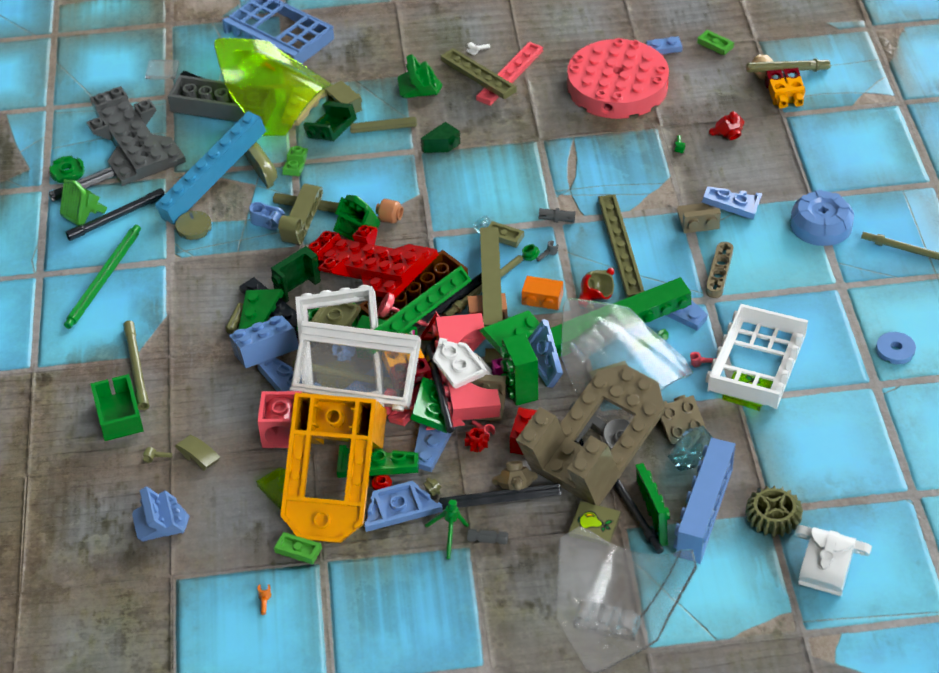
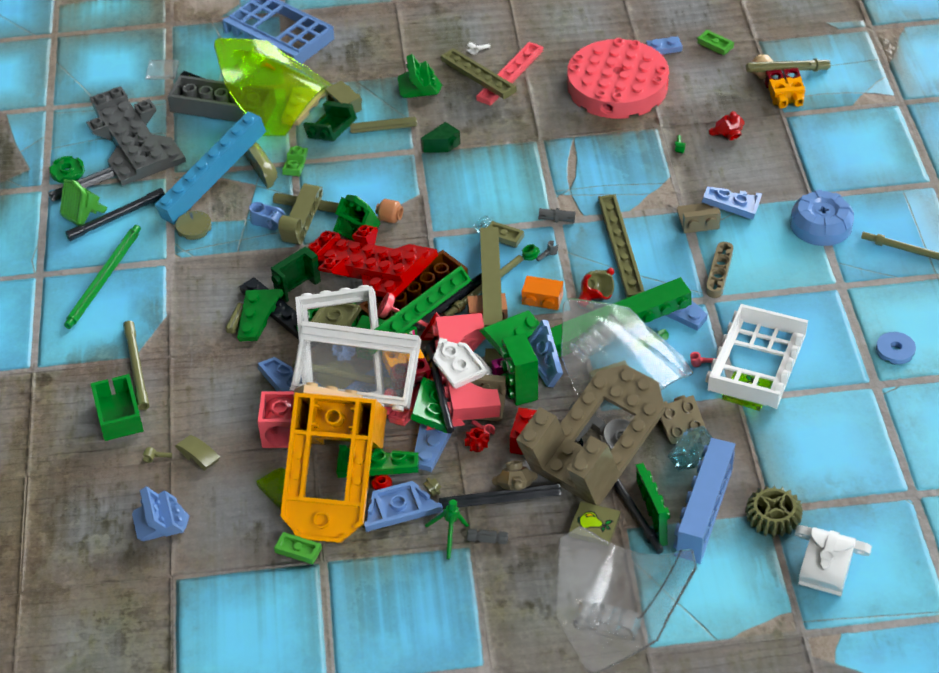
medium blue piece [229,316,298,368] -> none
orange hand [258,584,271,615] -> none
none -> tan wing [293,382,363,398]

